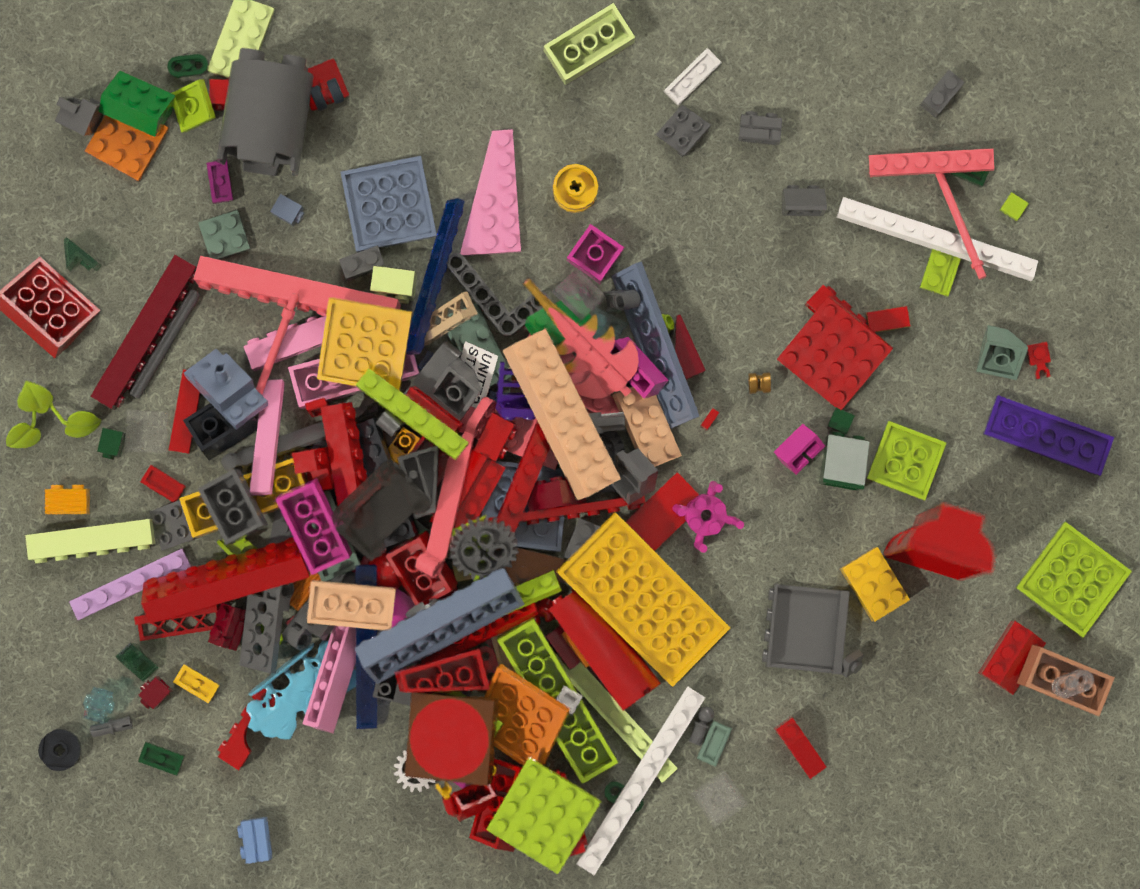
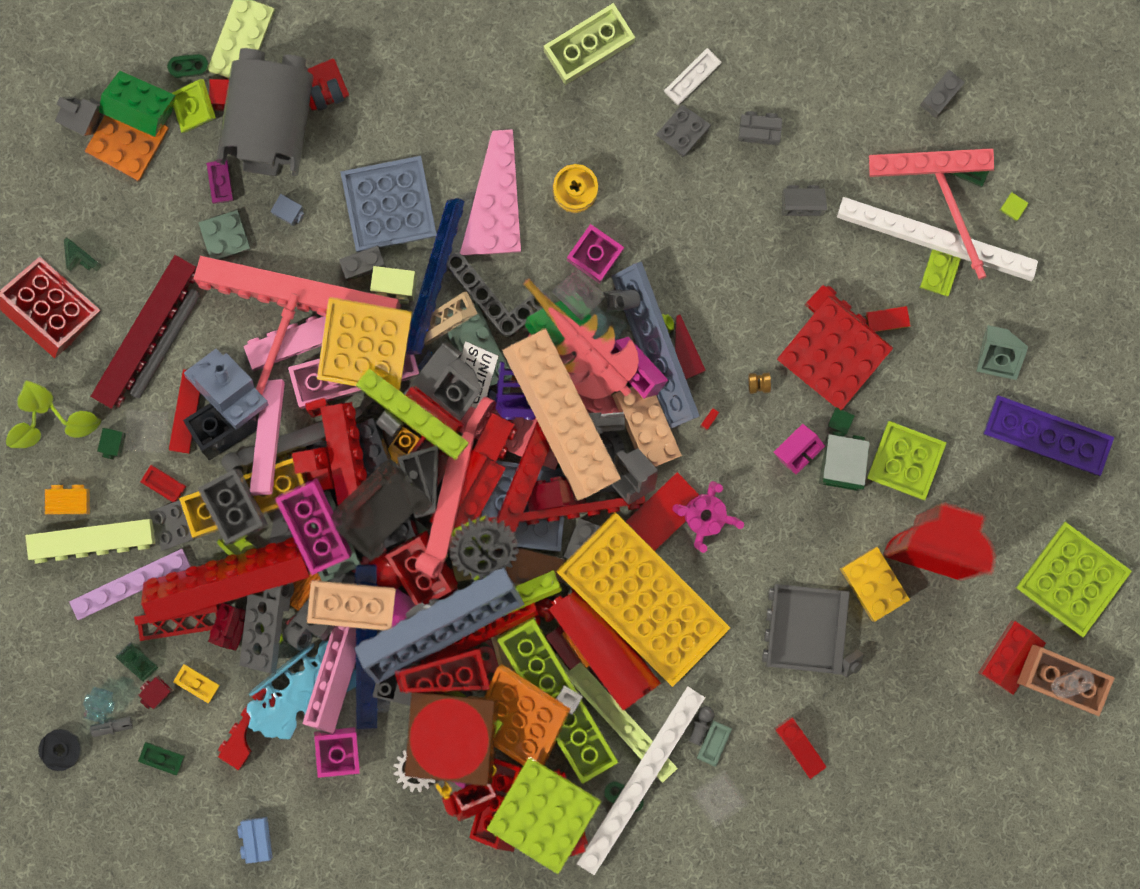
red plate [1027,342,1051,380] -> none
none -> dark pink brick [314,727,360,778]

